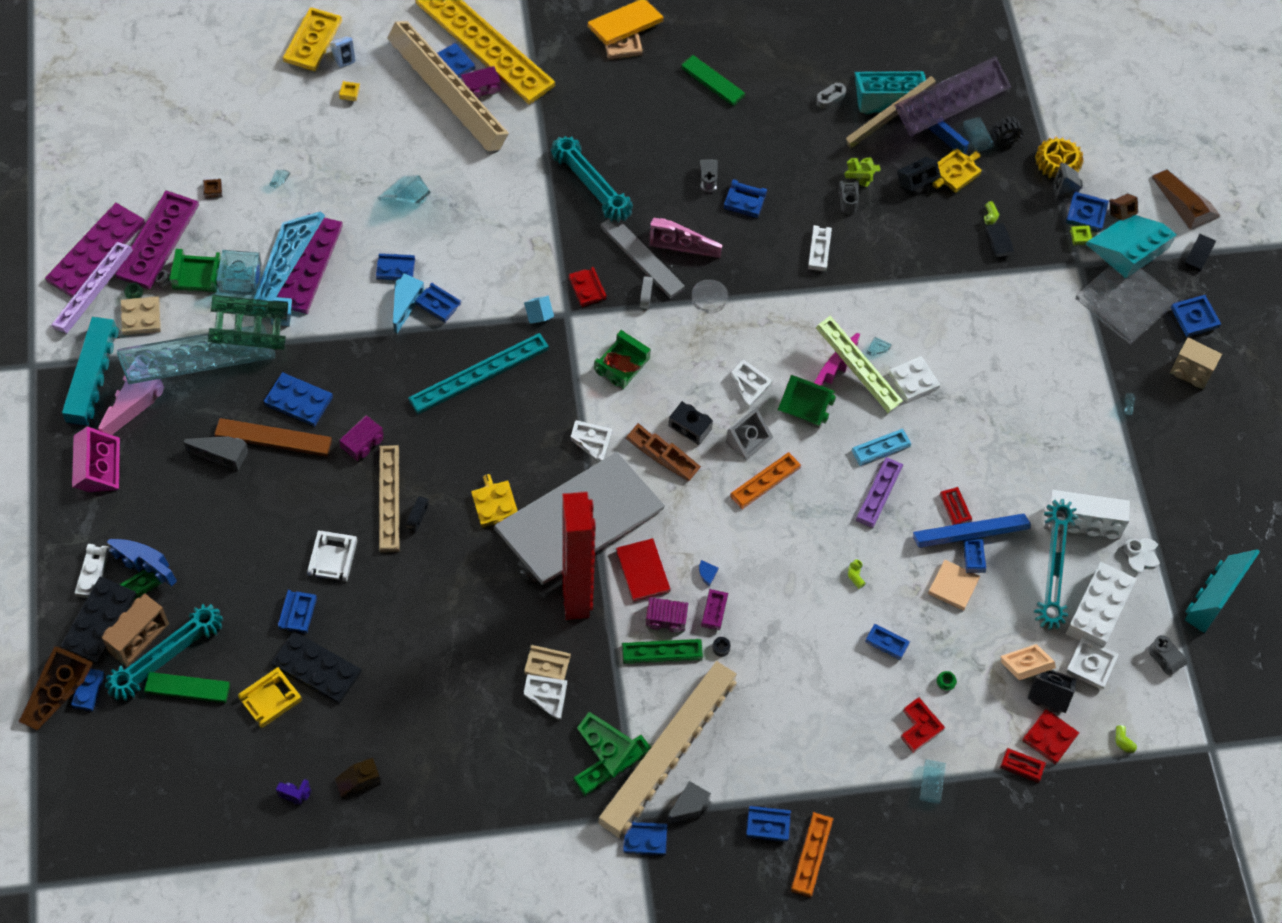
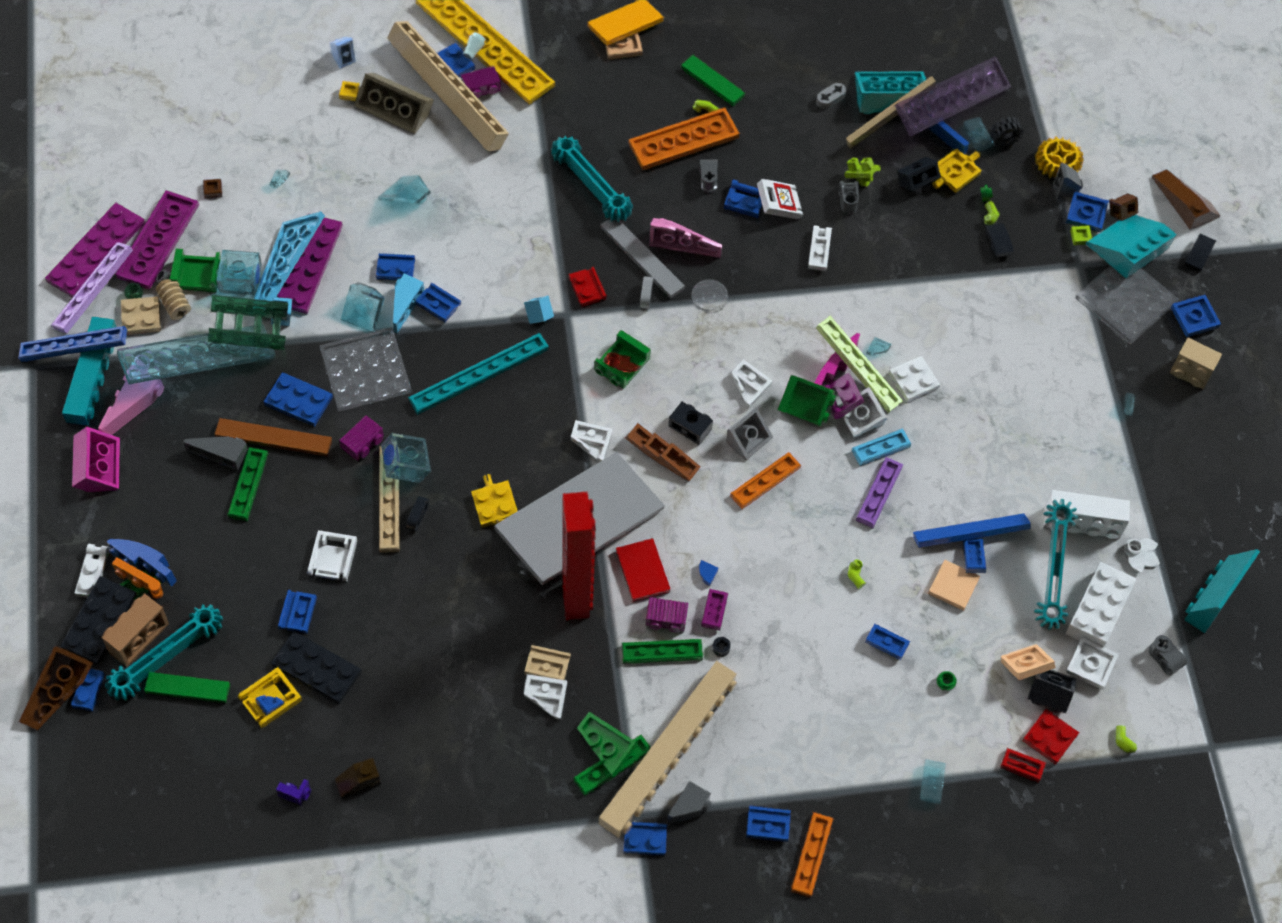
yellow plate [283,7,342,72] -> none
red plate [900,697,945,753] -> none
red tile [939,487,973,525] -> none
none -> blue tile [18,326,127,362]
none -> orange plate [112,557,164,599]
none -> tan piece [156,279,192,320]
none -> green tile [228,448,268,521]
none -> blue tile [255,695,284,716]
none -> clear plate [319,327,412,412]
none -> clear light blue slope [341,282,385,333]
none -> dark tan slope [354,72,434,134]
none -> clear light blue brick [381,433,431,483]
none -> light aqua cone [463,32,485,60]
none -> orange plate [629,108,740,170]
none -> lime arm [692,100,719,113]
none -> white container [757,179,803,219]
none -> magenta plate [824,373,864,419]
none -> white slope [838,387,888,438]
none -> green plate [980,185,993,202]

